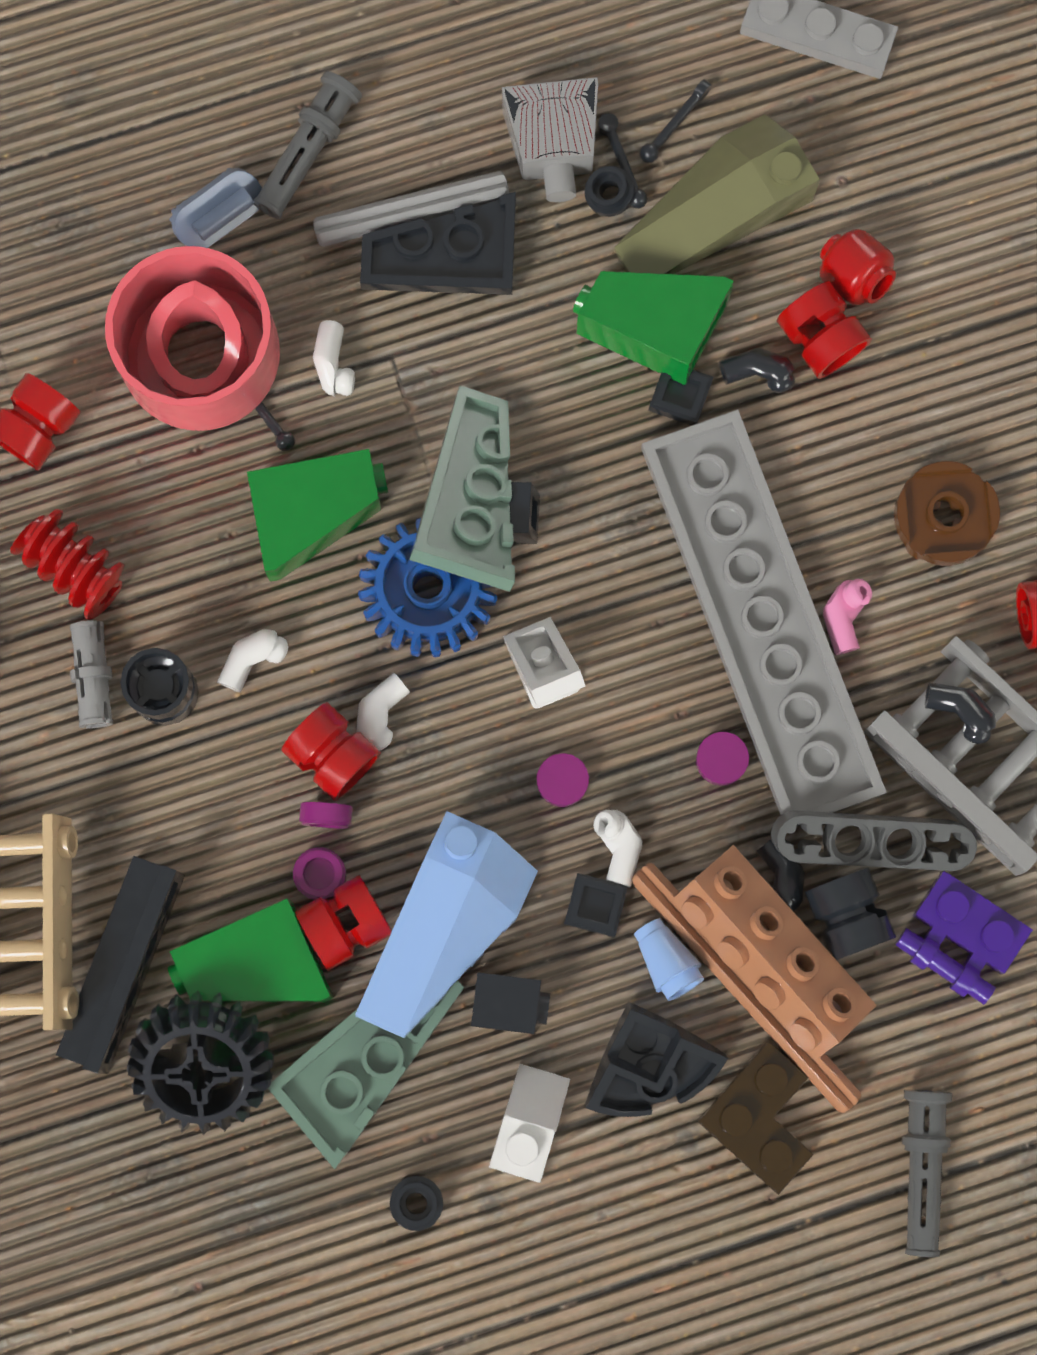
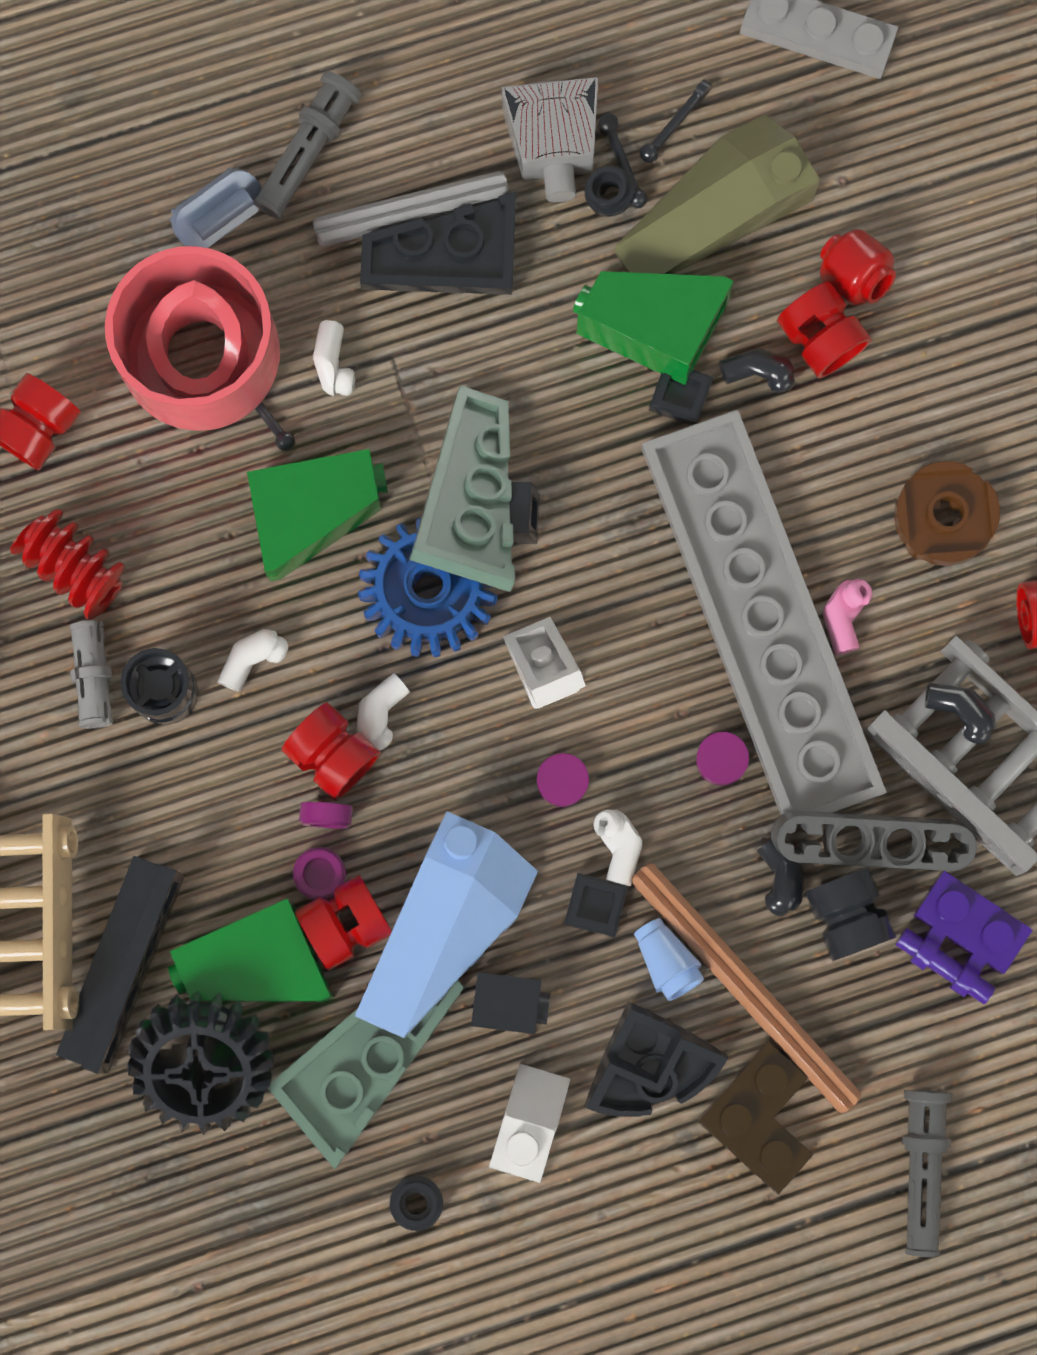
nougat brick [672,845,877,1060] -> none

